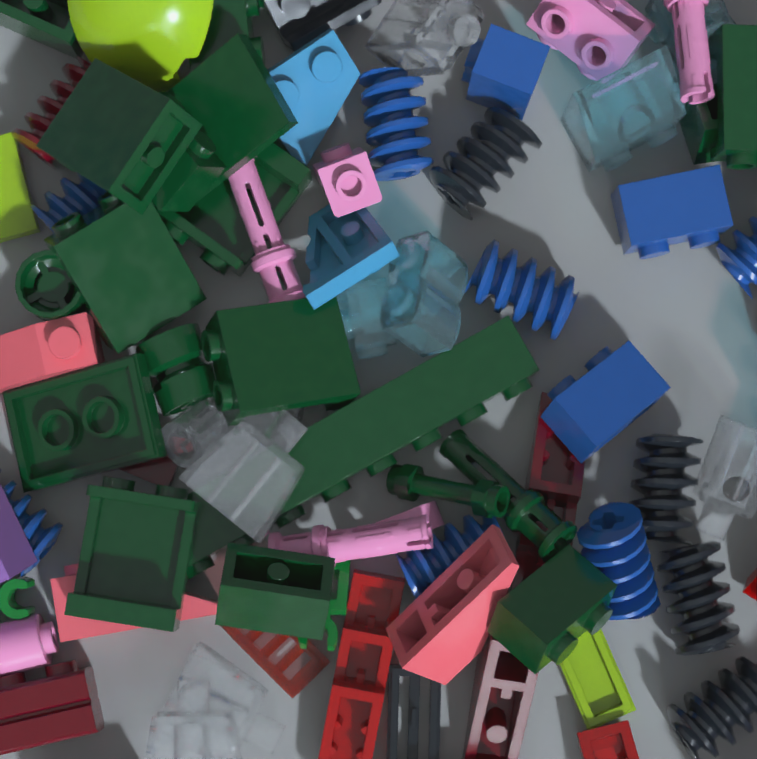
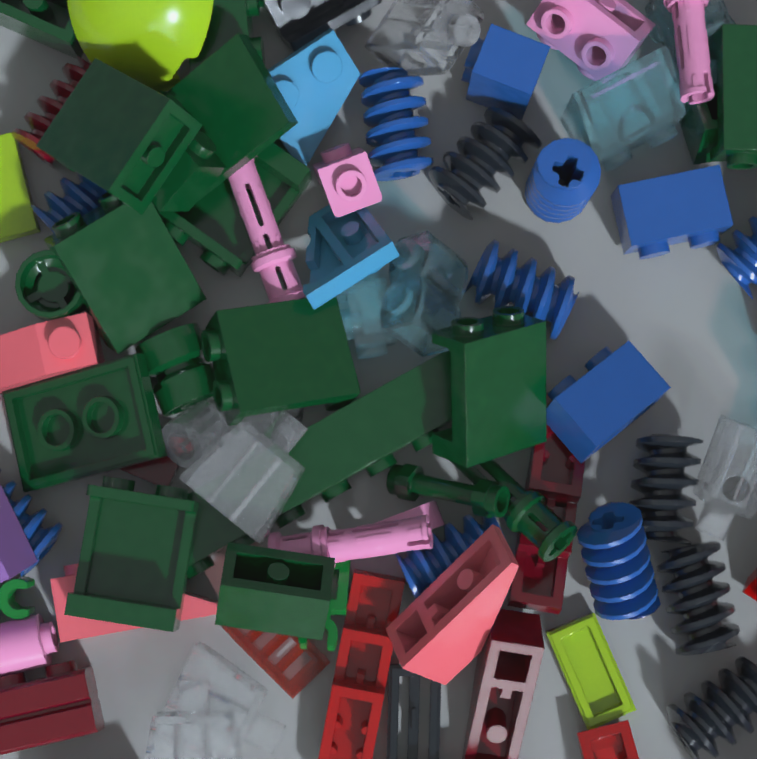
dark green brick [487,544,617,675] -> none
none -> dark green panel [432,306,547,468]
none -> blue piece [524,138,601,223]

